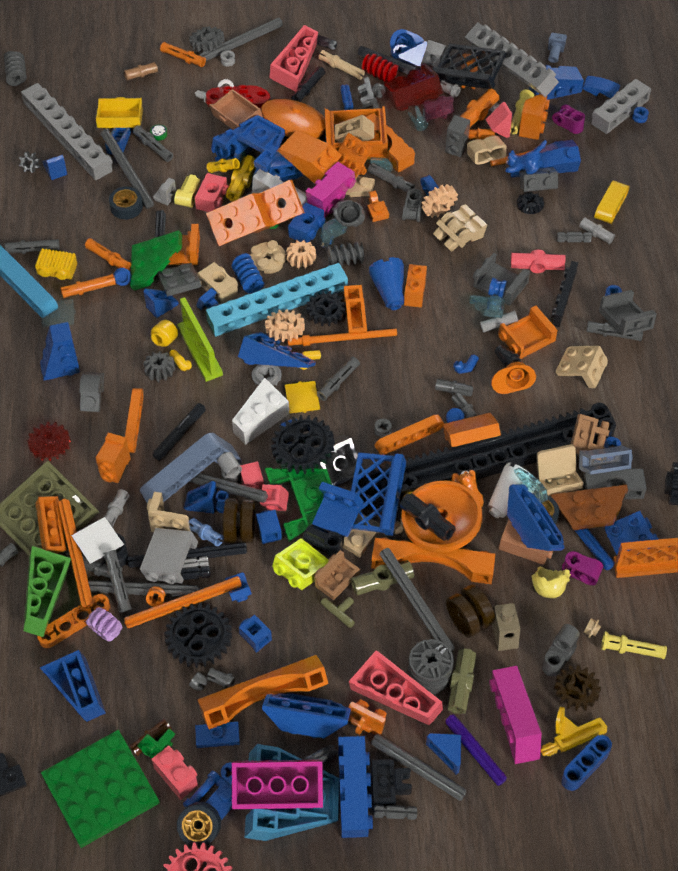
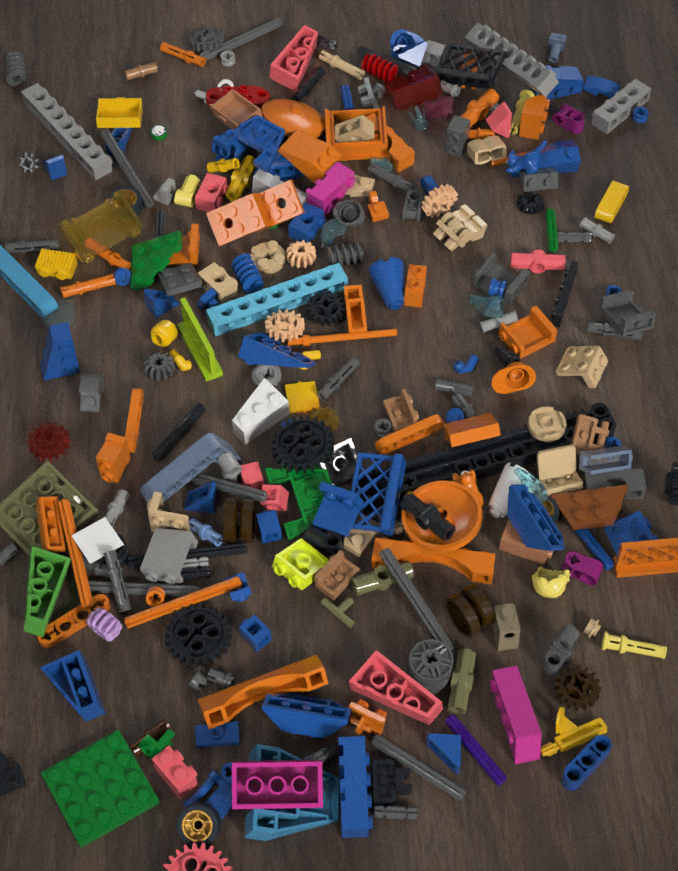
dark grey pin [133,125,173,162] -> none
blue pin [216,491,229,513] -> none
orange hinge [336,133,373,178] -> none
none -> clear yellow windscreen [58,189,143,263]
none -> clear yellow gear [307,405,339,433]
none -> medium nougat bracket [383,389,419,432]
none -> tan tile [528,406,567,442]
none -> green axle [545,208,558,252]

